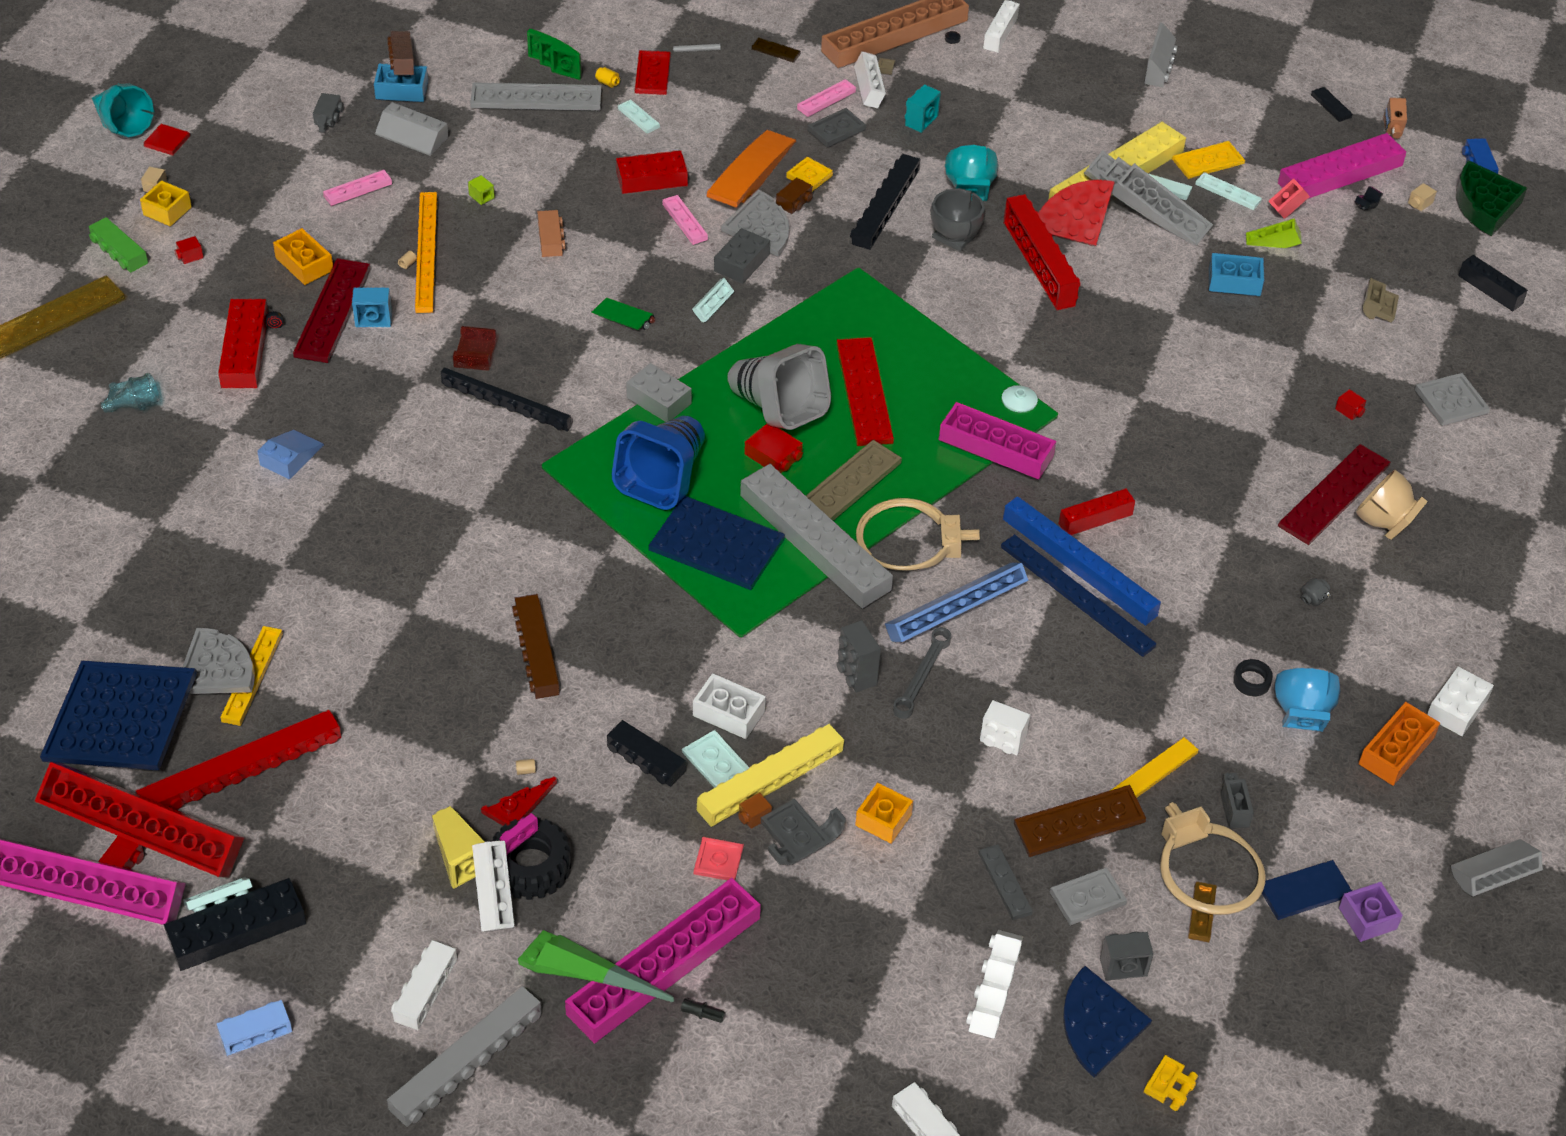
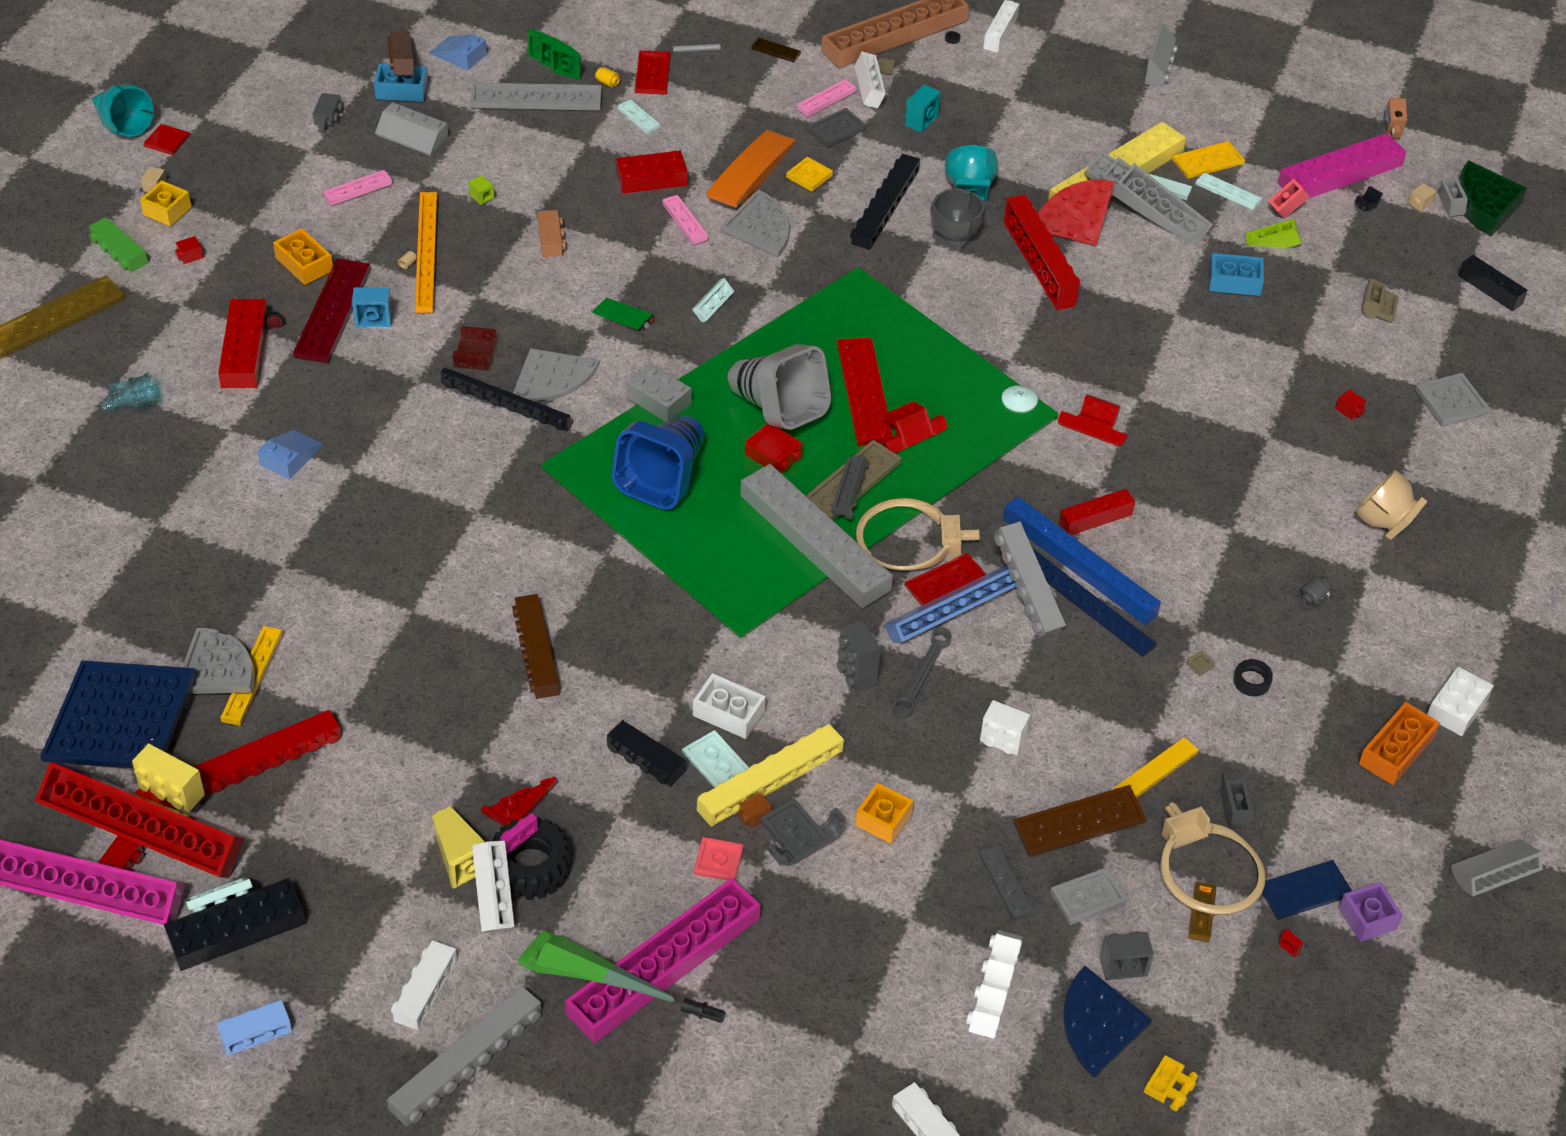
tan hinge [516,759,536,775] -> none
dark blue plate [649,496,785,590] -> none
dark grey brick [714,228,770,284] -> none
reddish brown brick [776,177,813,214] -> none
dark pink brick [939,402,1056,479] -> none
dark azure plate [1275,668,1341,732] -> none
dark red plate [1278,444,1391,545] -> none
black tile [1311,87,1353,122] -> none
blue brick [1462,138,1499,174] -> none
none -> light yellow brick [132,743,205,813]
none -> medium blue slope [430,34,487,70]
none -> light grey plate [513,348,600,401]
none -> dark grey hinge [831,455,869,519]
none -> red plate [882,401,947,453]
none -> red tile [904,553,987,606]
none -> light grey brick [994,522,1066,639]
none -> red plate [1058,394,1128,446]
none -> dark tan plate [1186,650,1215,676]
none -> red tile [1278,929,1304,957]
none -> light grey brick [1439,178,1468,217]

